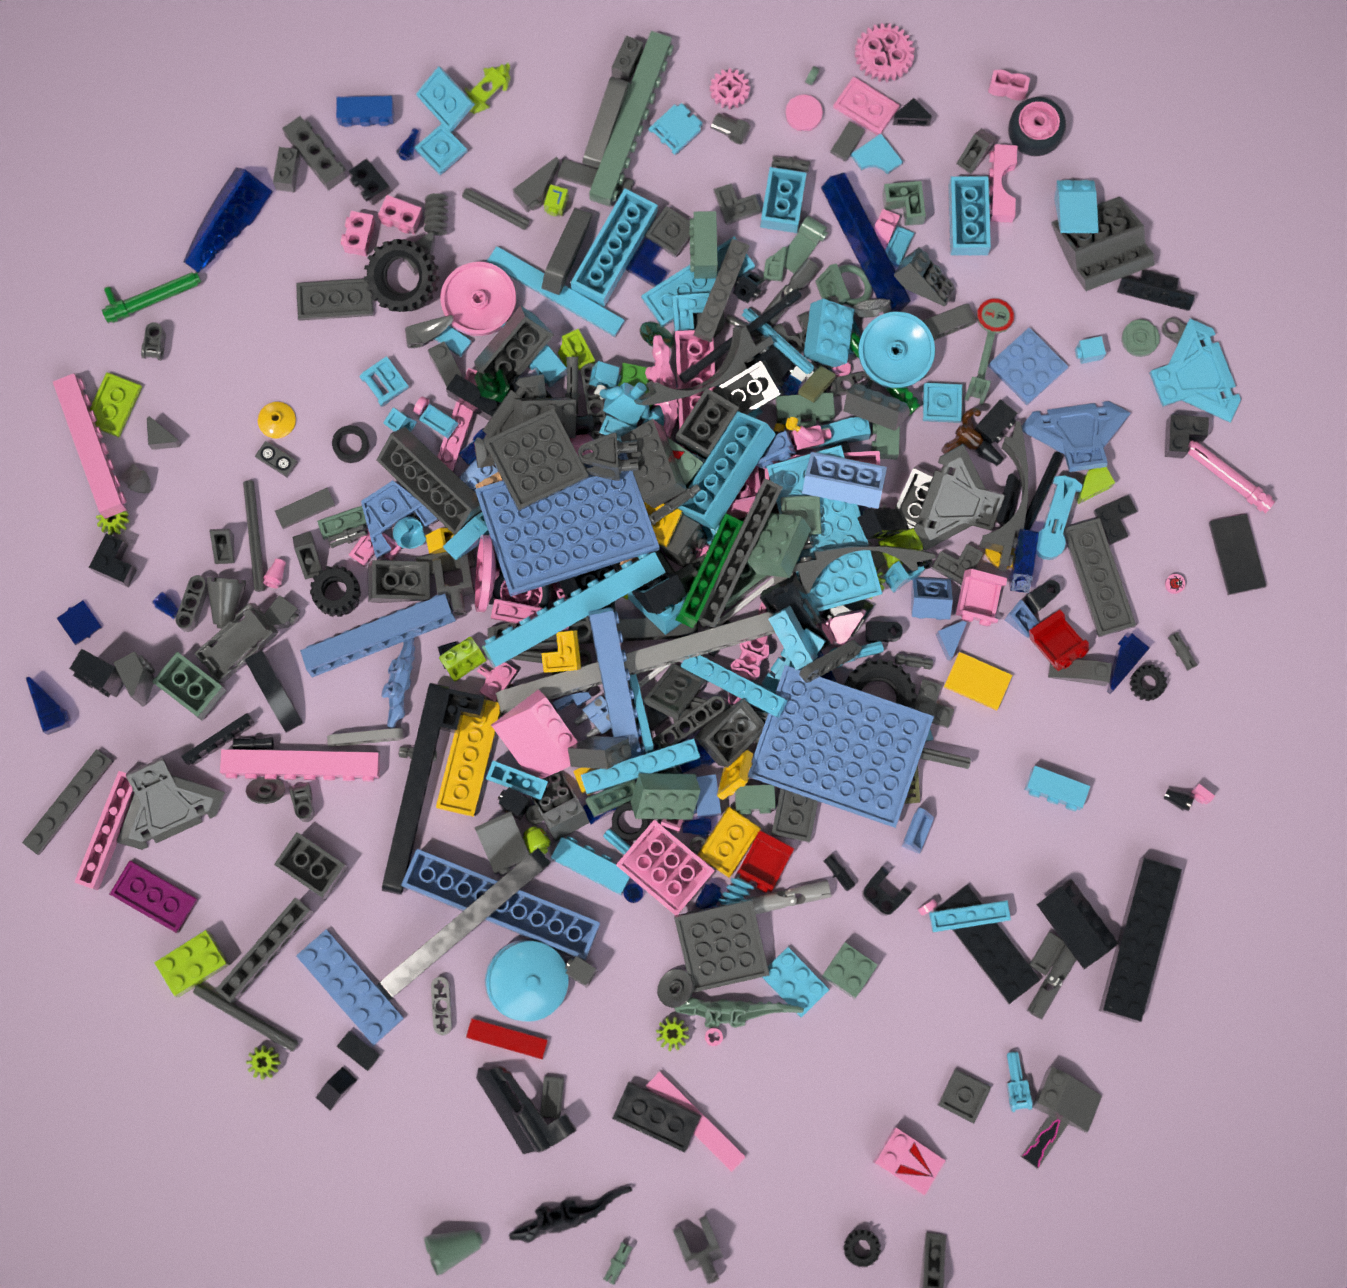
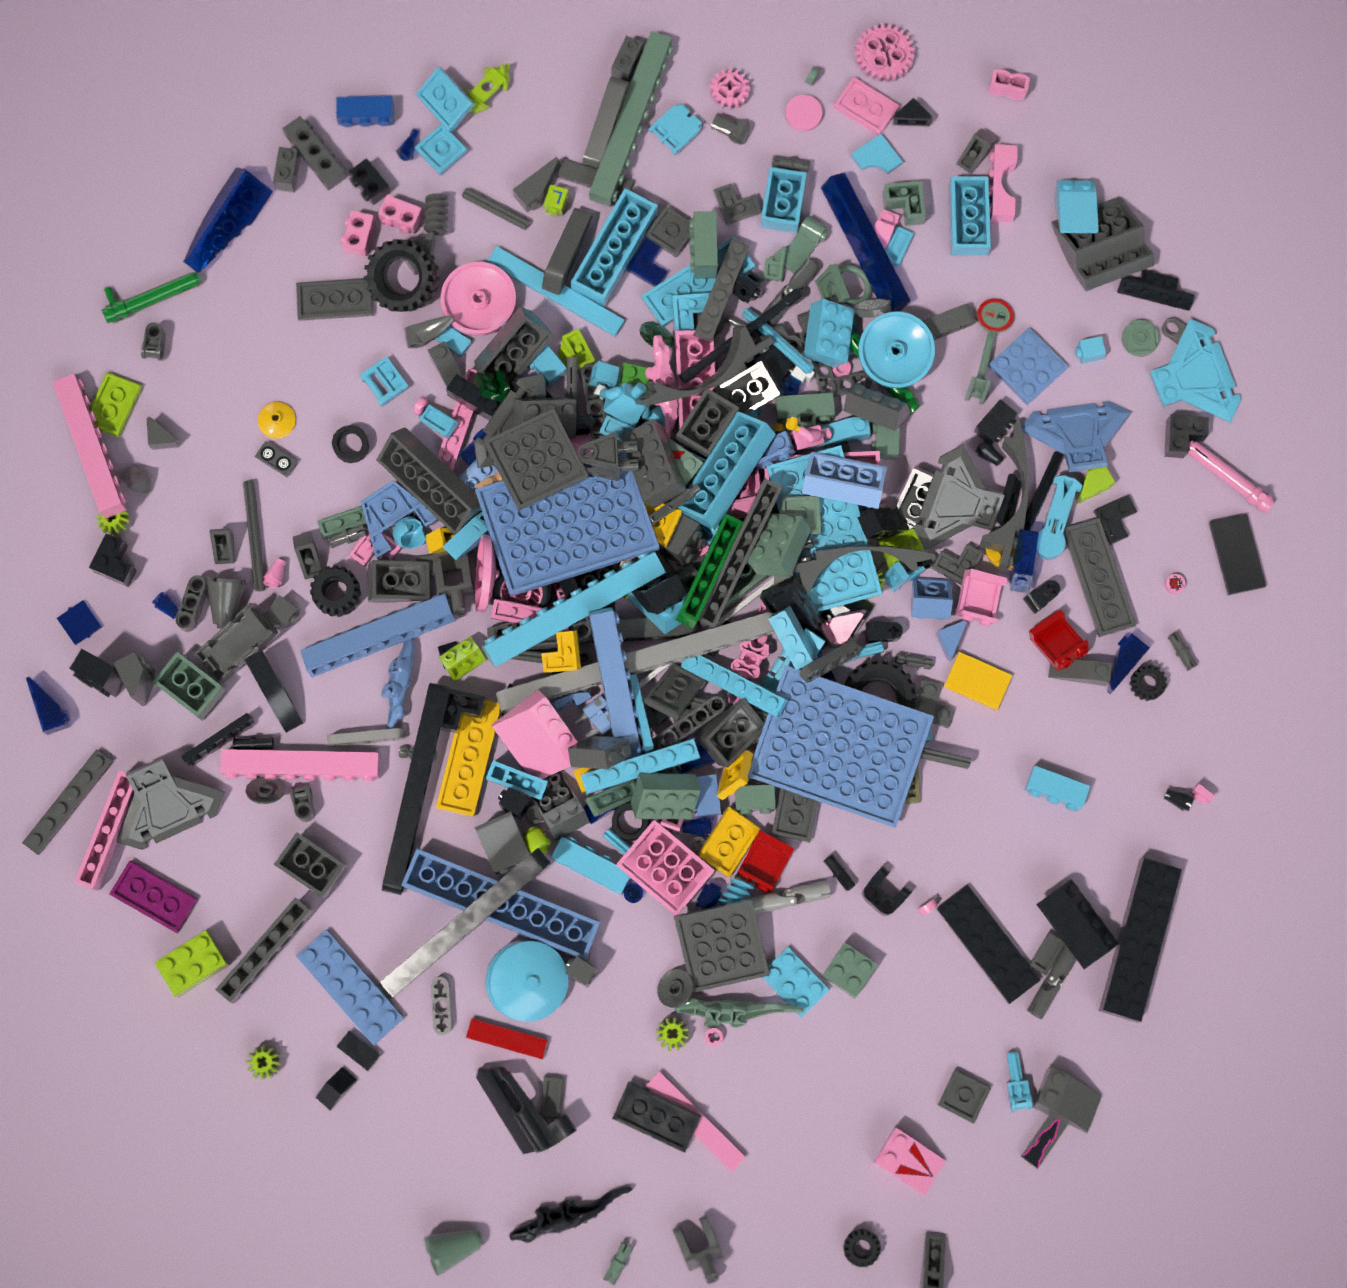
dark grey axle [193,984,299,1052] -> none
dark grey tile [275,488,335,529] -> none
medium azure brick [383,407,417,432] -> none
bright pink plate [477,662,517,702] -> none
olive tile [798,366,836,403] -> none
dark grey tile [830,121,865,162] -> none
dark grey slope [894,247,955,307] -> none
medium blue tile [901,807,934,854] -> none
medium azure plate [923,383,962,423] -> none
medium azure tile [929,900,1011,933] -> none
reddish brown piece [942,407,983,454] -> none
medium blue slope [1005,600,1039,638] -> none
wheel [1008,97,1066,156] -> none

